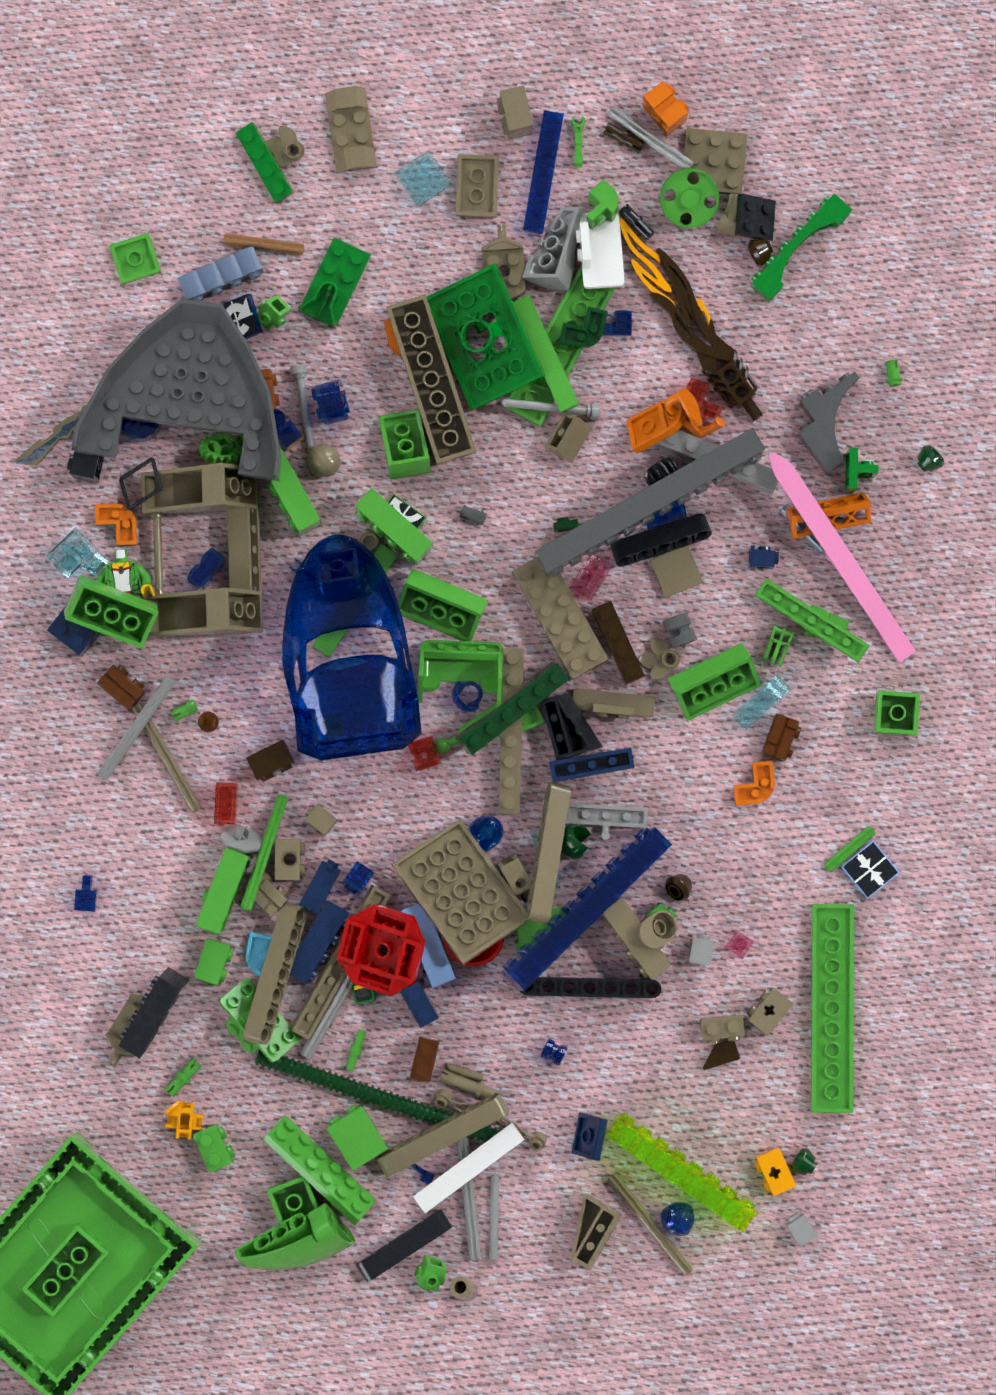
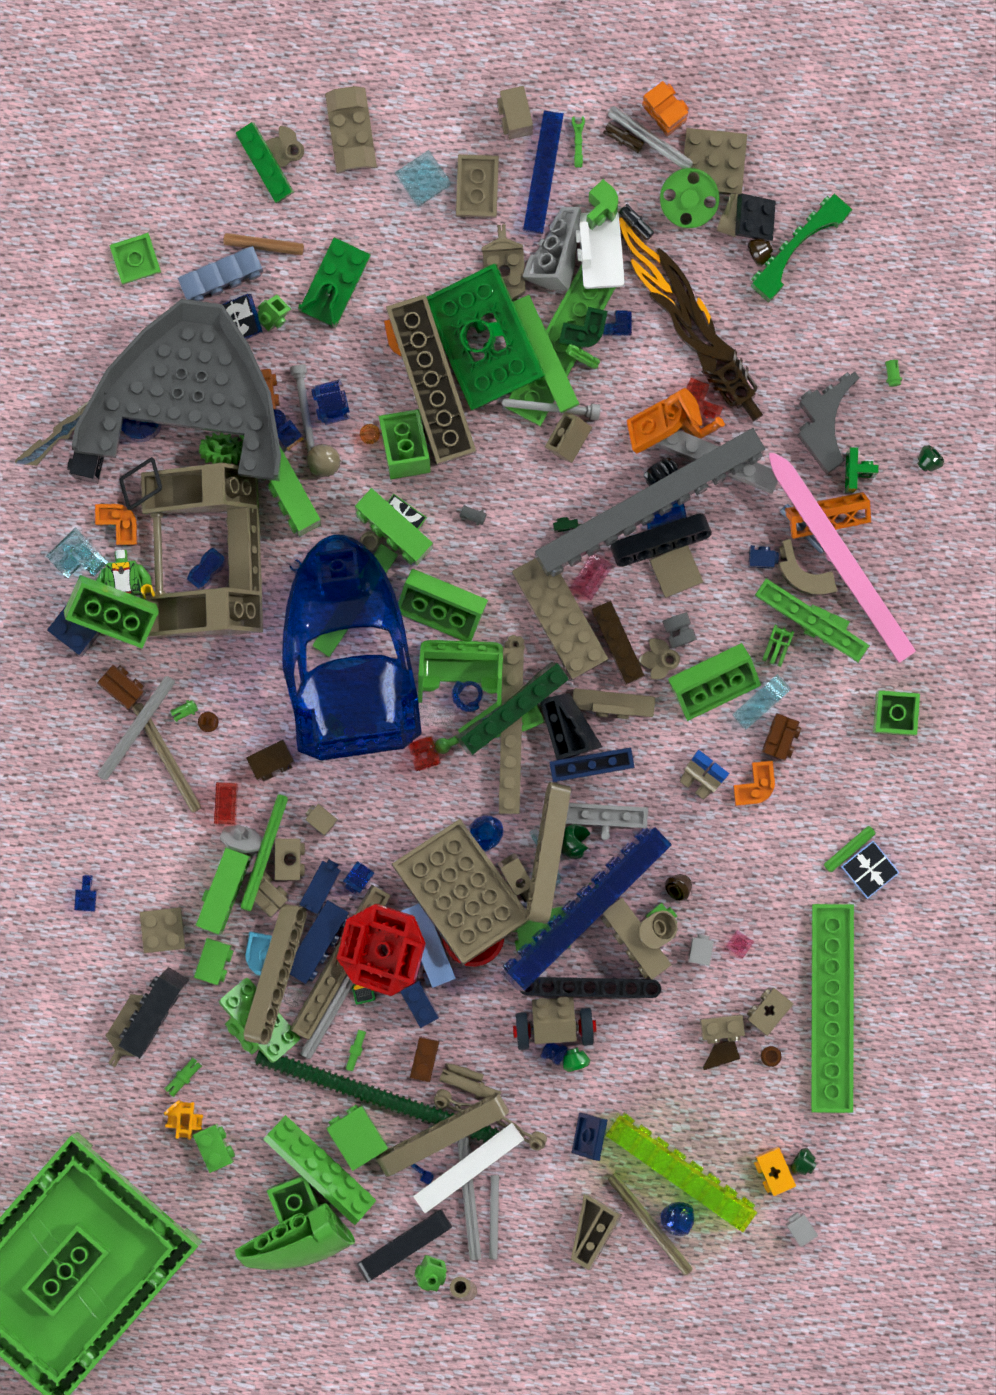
none -> dark tan plate [140,908,186,953]
none -> clear orange plate [360,424,380,444]
none -> dark tan plate [505,635,525,649]
none -> dark tan brick [513,996,597,1050]
none -> green cone [563,1047,590,1072]
none -> bright green axle [566,344,600,369]
none -> dark tan hips [679,750,730,800]
none -> reddish brown plate [761,1046,782,1067]
none -> dark tan arch [778,539,837,596]

